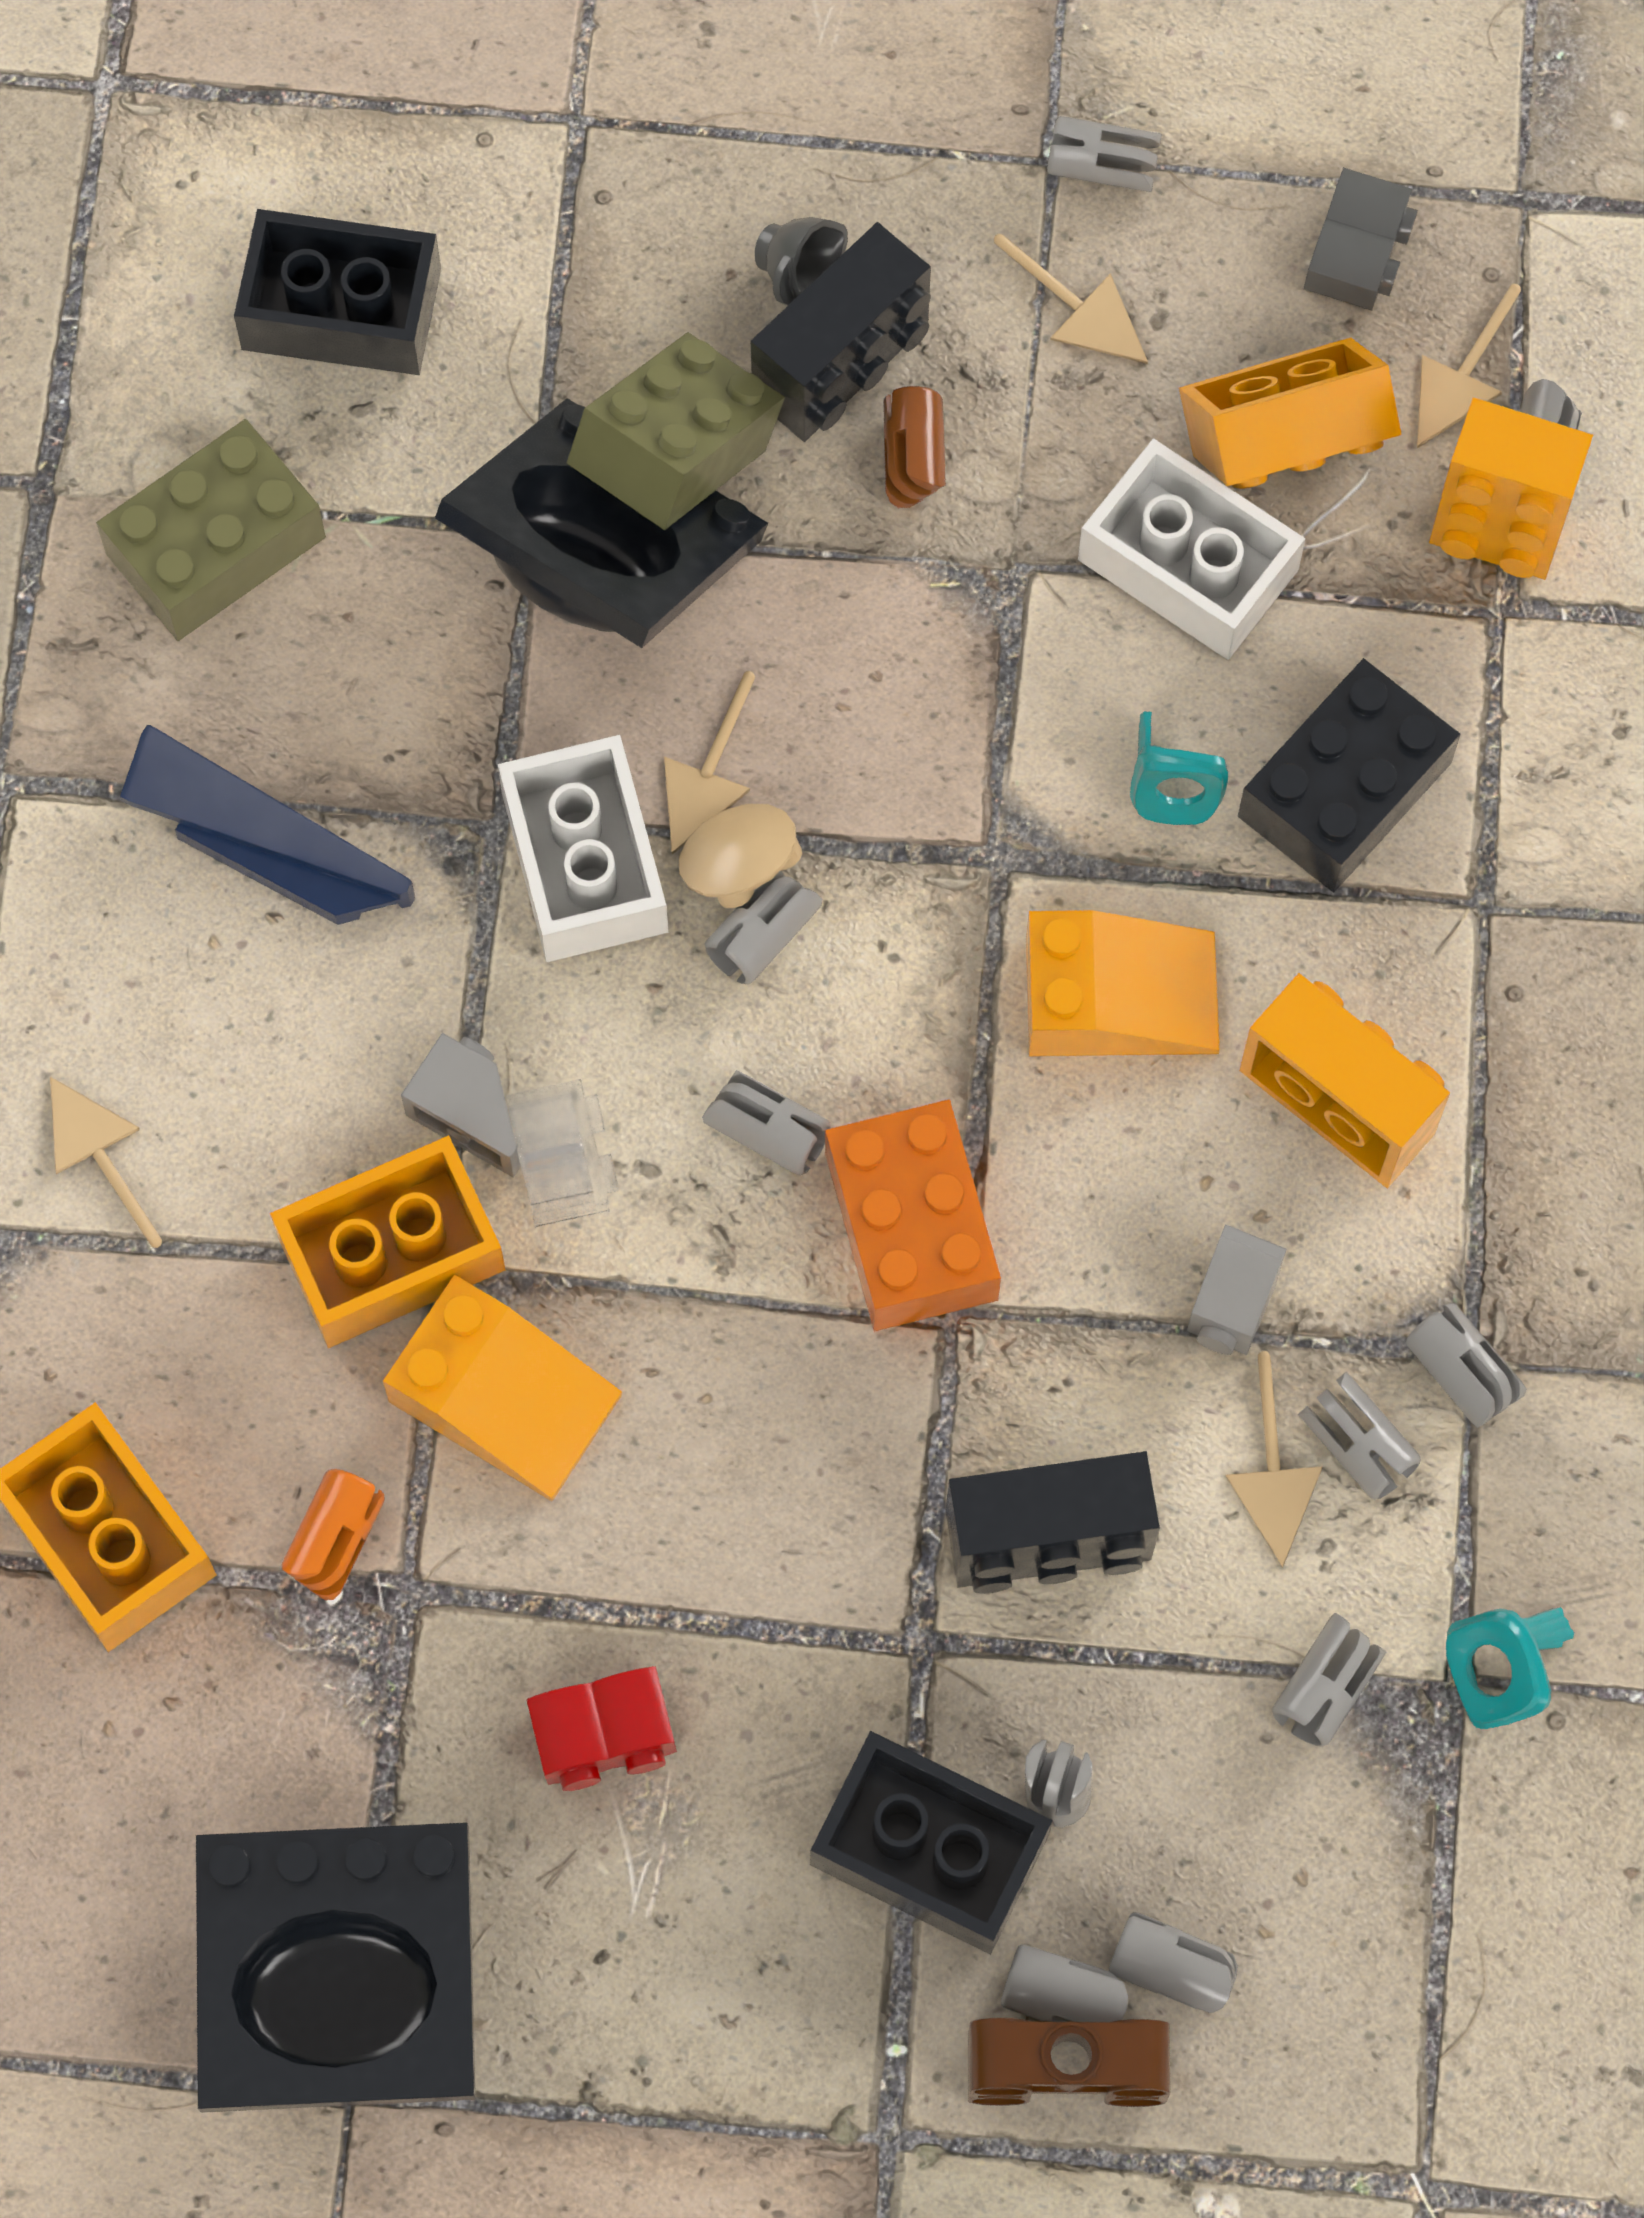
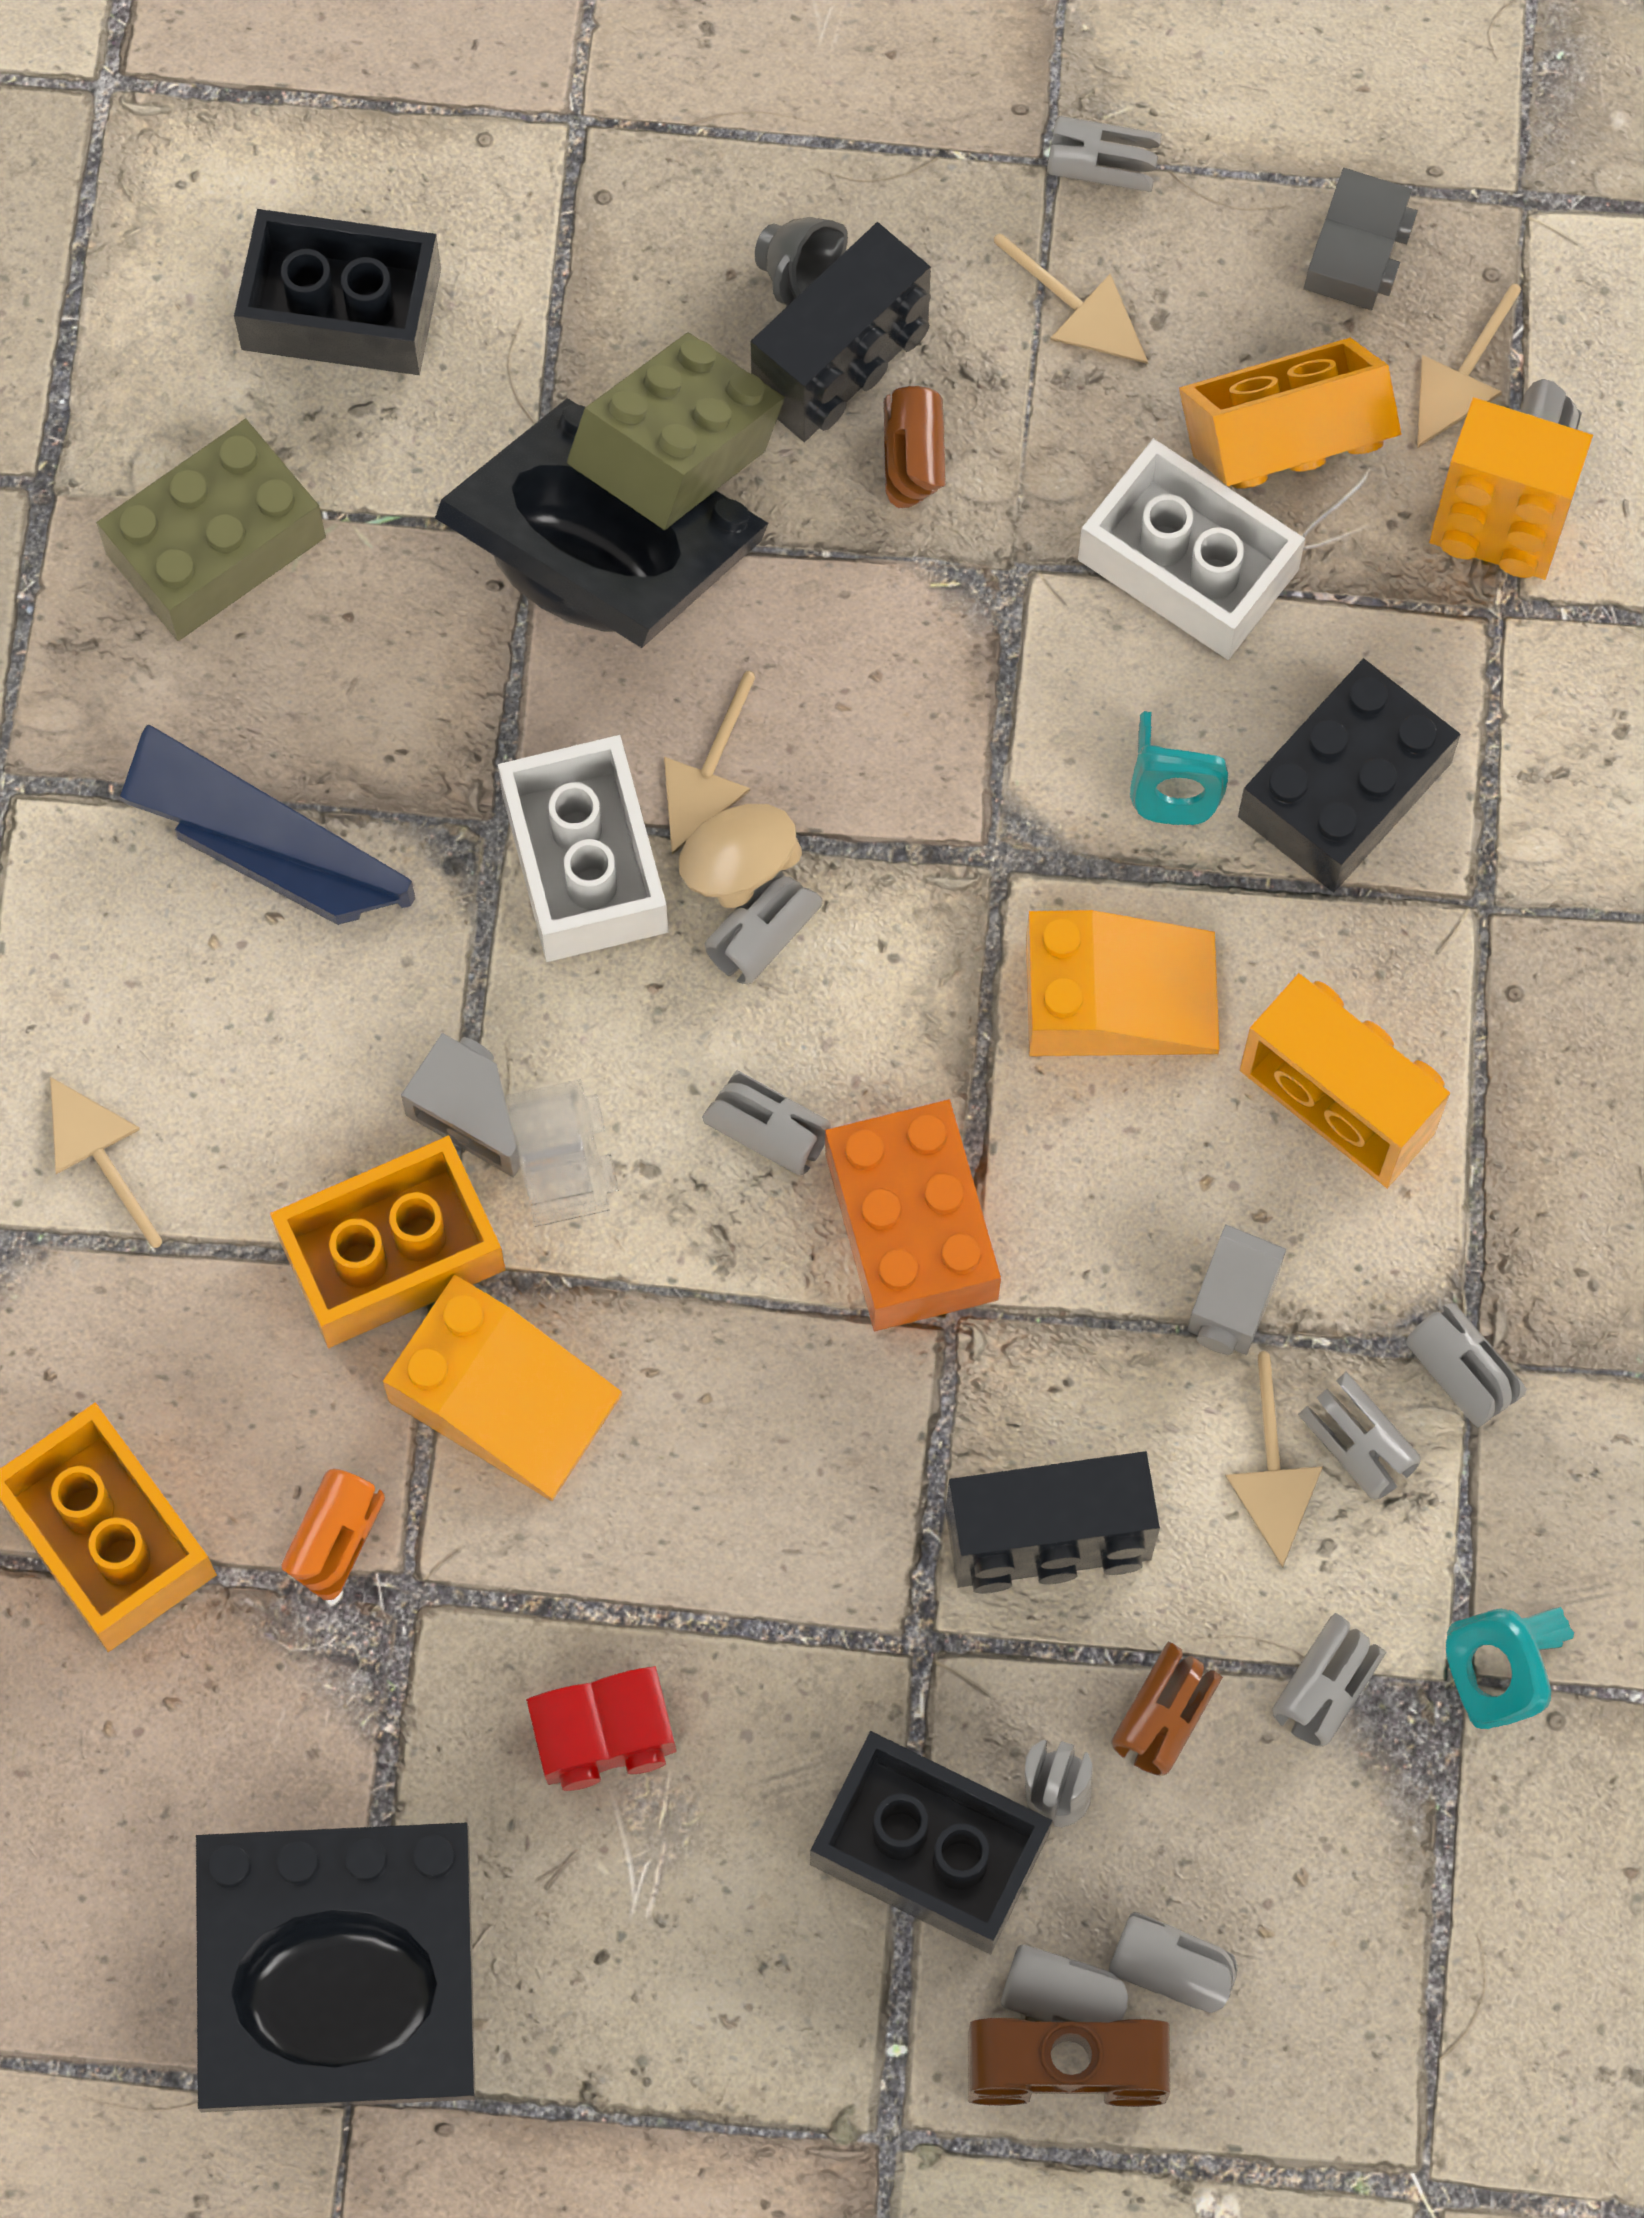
none -> dark orange arm [1111,1641,1223,1776]

